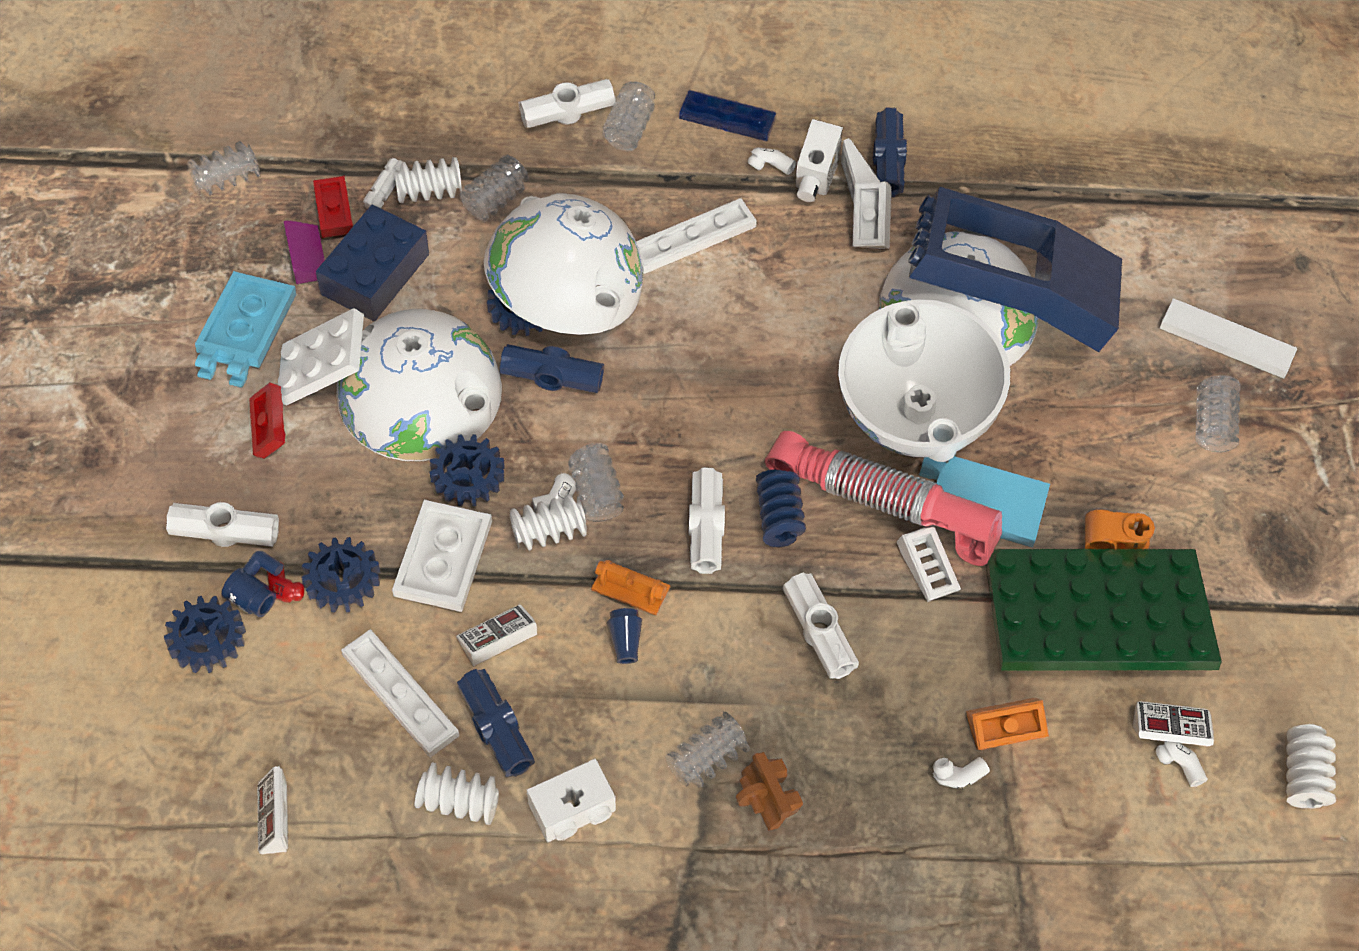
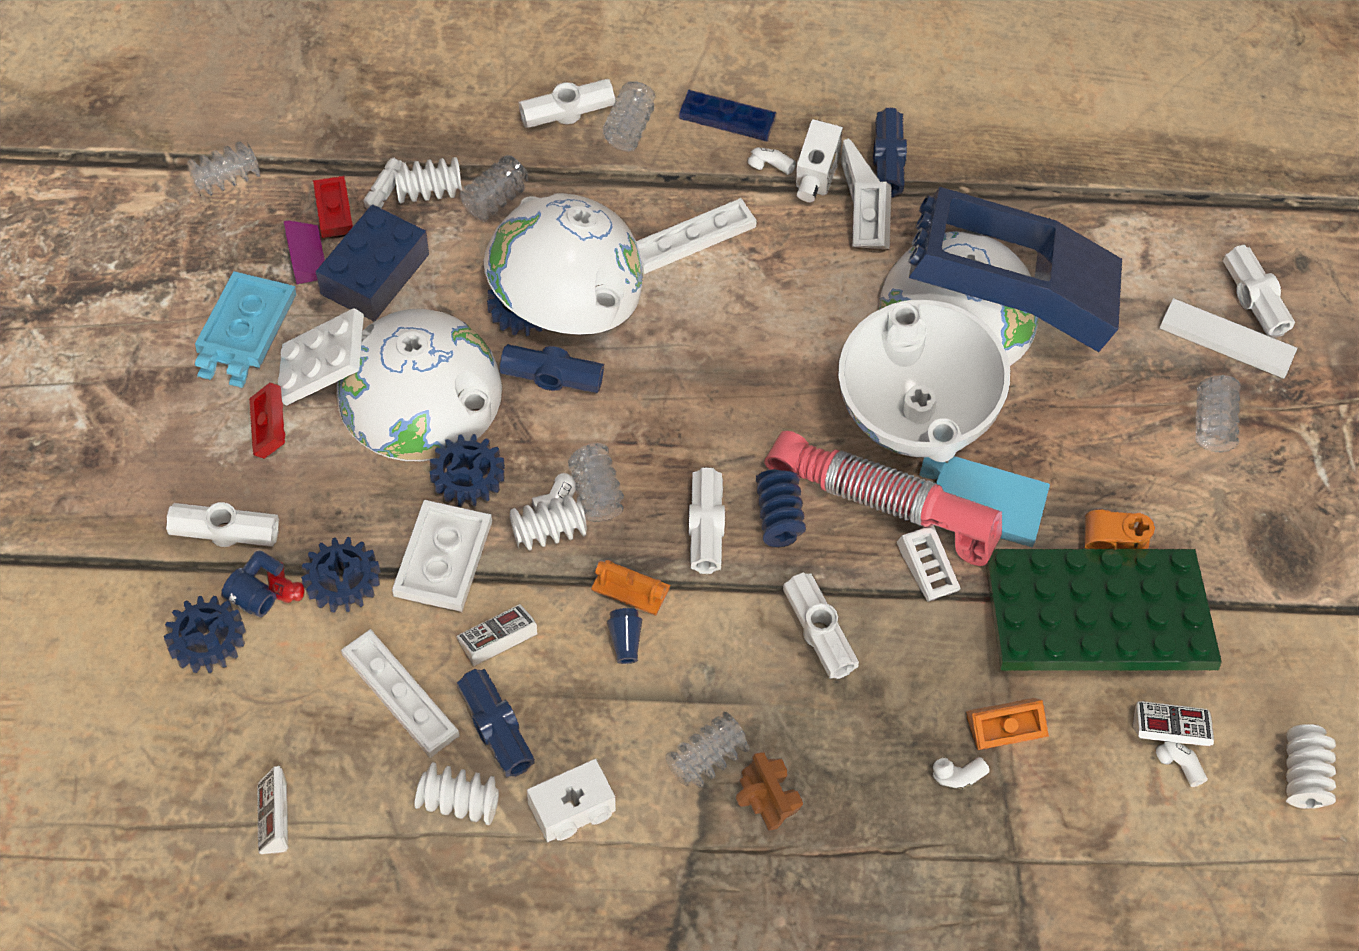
none -> white piece [1223,245,1295,338]

